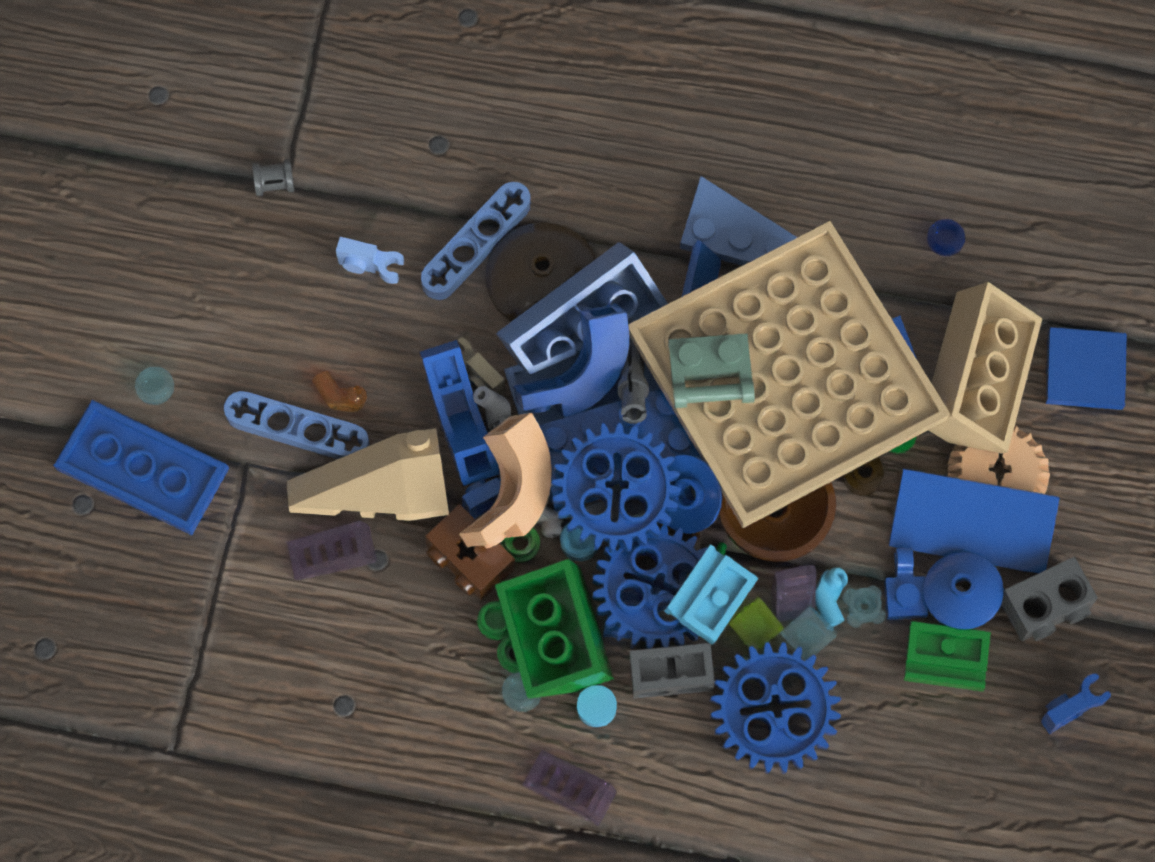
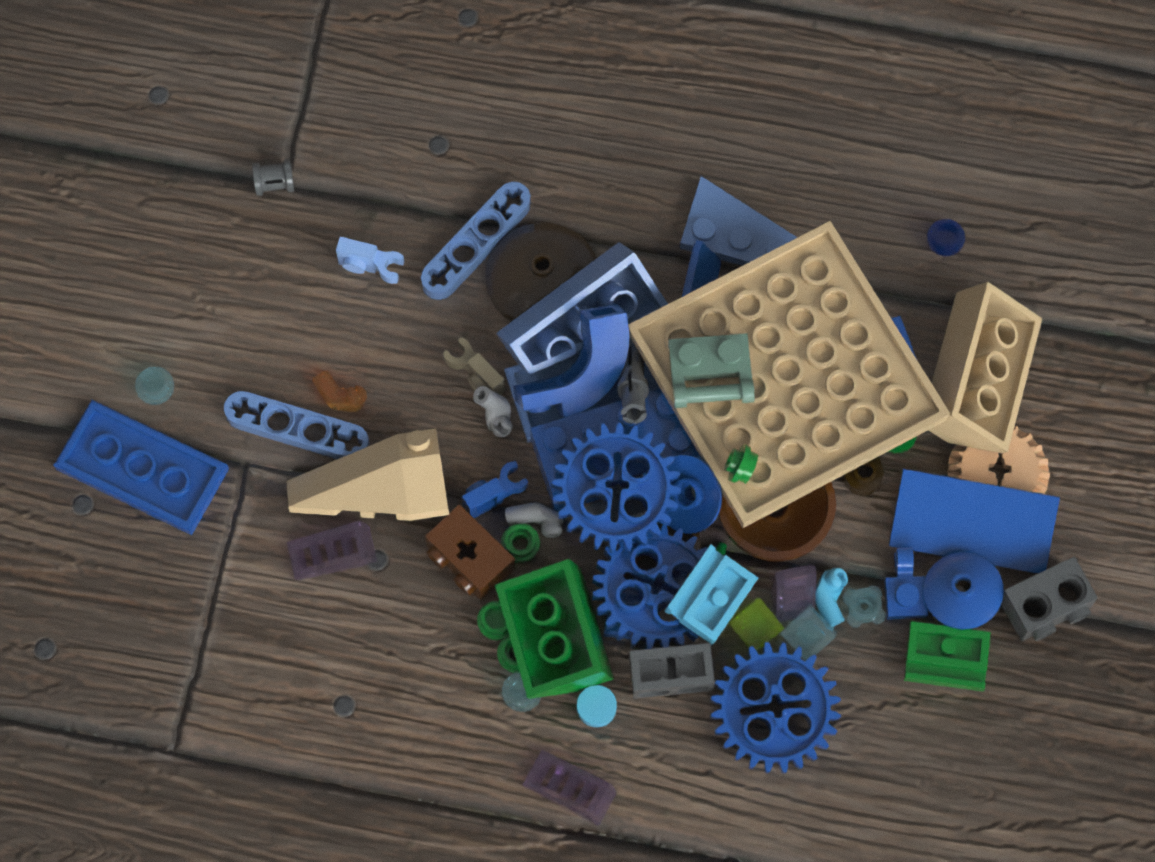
blue arch [420,340,500,486] -> none
light nougat arch [460,413,552,548] -> none
medium azure tile [560,523,598,561] -> none
blue plate [1041,673,1111,734] -> none
blue tile [1045,327,1127,410] -> none
none -> green plate [724,444,758,483]

